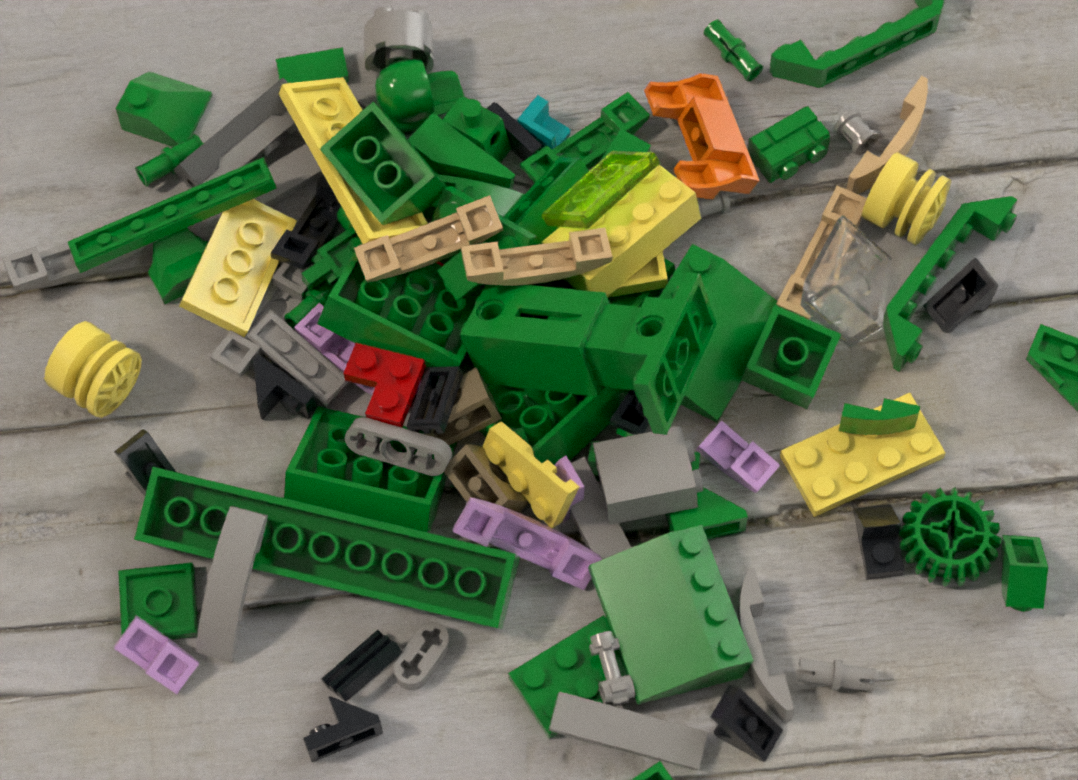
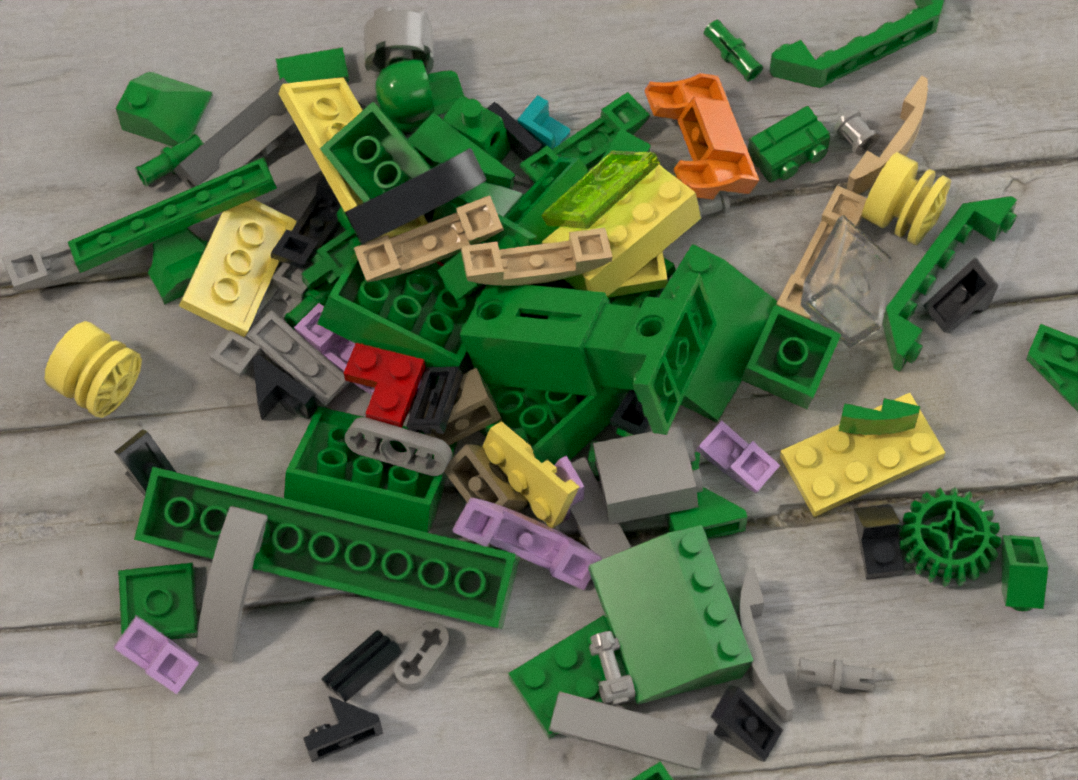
none -> black slope [345,148,487,245]

